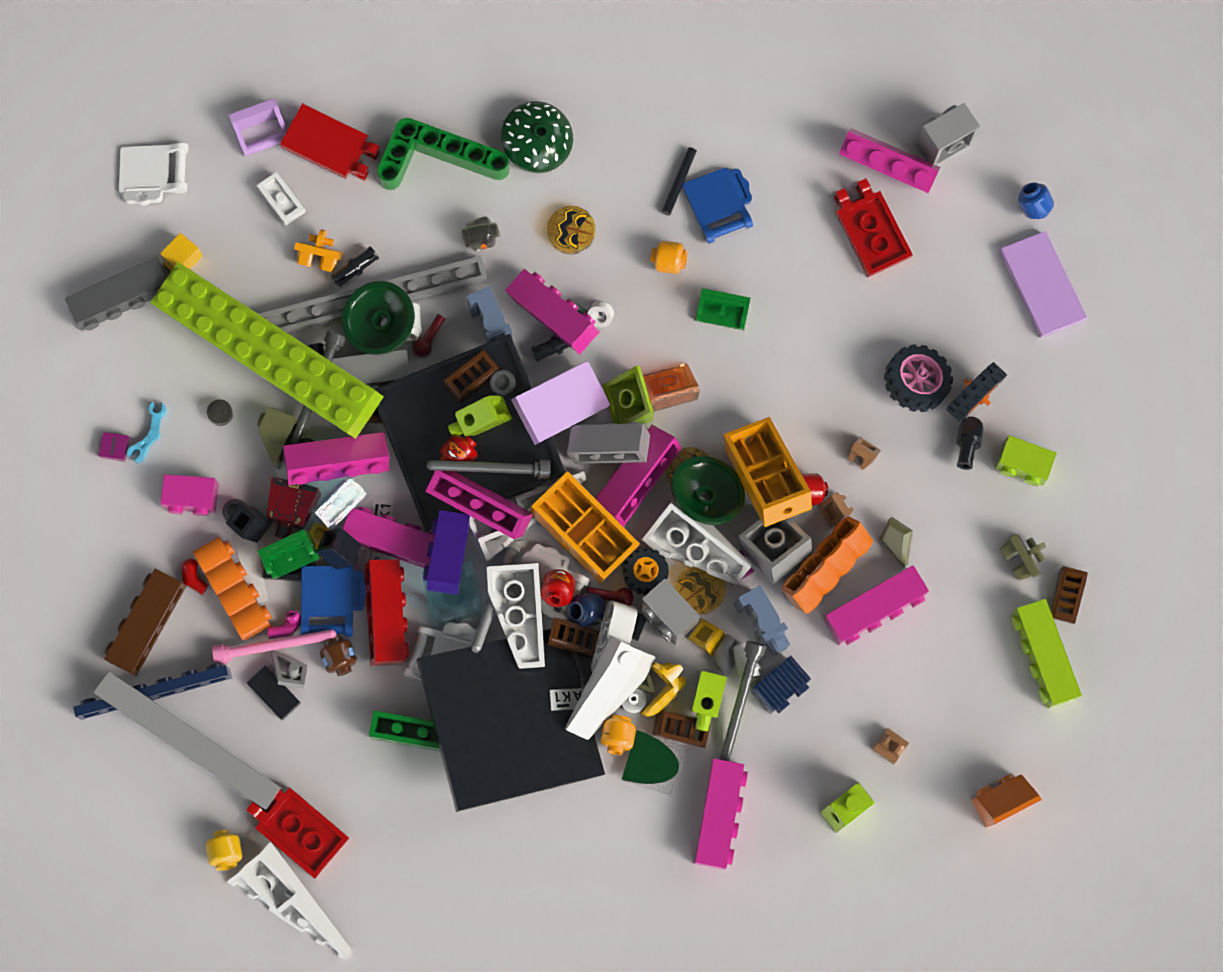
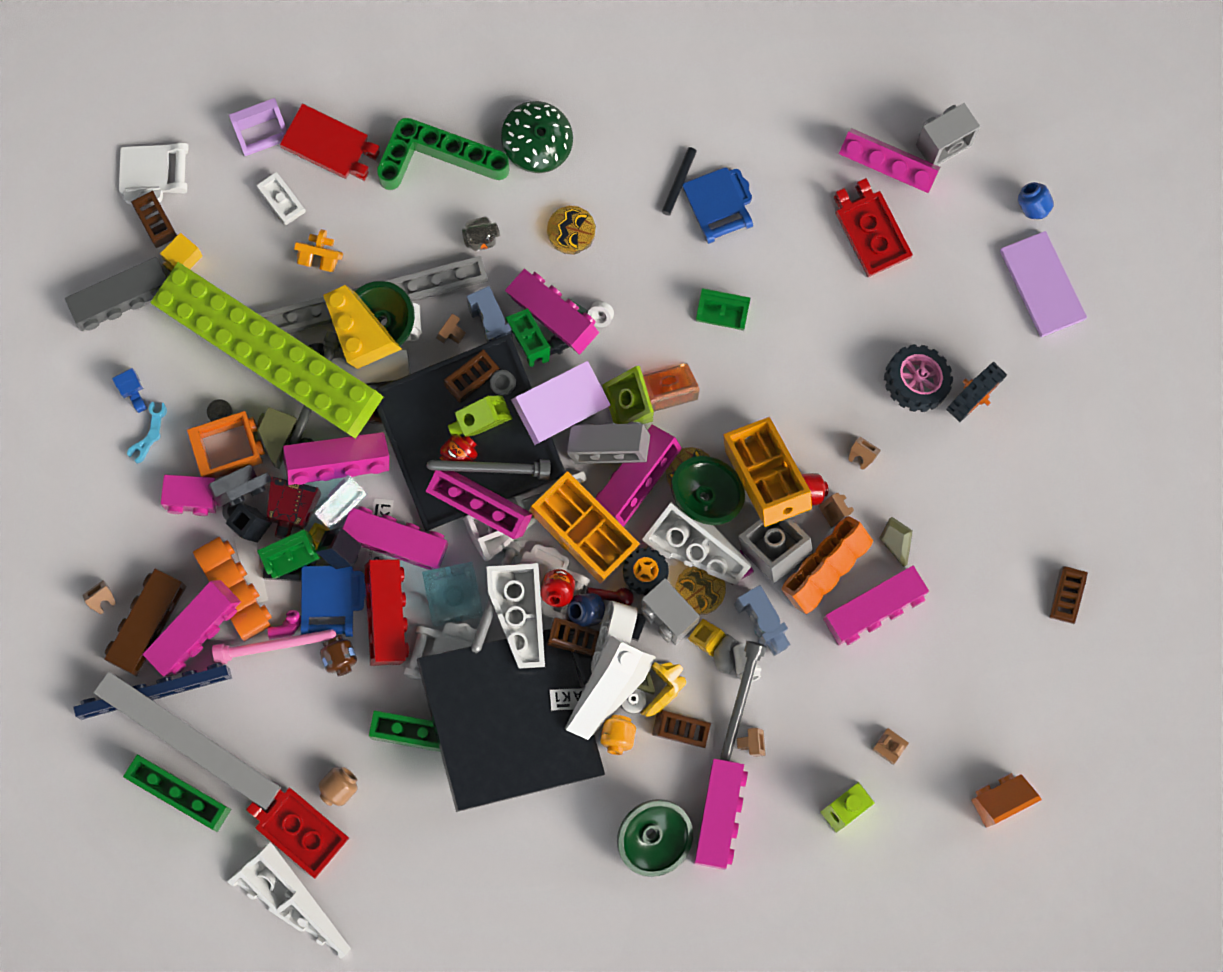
magenta tile [98,432,130,462] -> none
red arm [180,558,209,595] -> none
yellow head [206,830,243,871] -> none
black tile [247,665,301,721] -> none
light grey piece [271,650,308,689] -> none
black pin [330,246,379,288] -> none
dark red bar [412,314,446,357] -> none
dark purple brick [423,510,470,595] -> none
dark green tile [621,730,686,796] -> none
light orange head [650,241,688,274] -> none
lime torso [691,671,727,732] -> none
dark blue brick [751,656,811,714] -> none
black arm [956,416,984,470] -> none
lime brick [995,435,1057,486] -> none
olive hips [1000,534,1047,581] -> none
lime brick [1011,599,1082,709] -> none
none -> medium nougat tile [82,580,116,614]
none -> blue piece [112,368,148,413]
none -> green brick [123,754,232,832]
none -> reddish brown slope [131,190,177,248]
none -> dark pink brick [142,580,241,677]
none -> orange window [187,411,265,479]
none -> black bracket [208,465,272,507]
none -> medium nougat head [319,767,358,806]
none -> yellow wedge [323,285,402,369]
none -> medium nougat tile [436,314,466,344]
none -> green hinge [505,308,550,367]
none -> dark green dish [617,799,693,877]
none -> medium nougat tile [737,728,766,757]

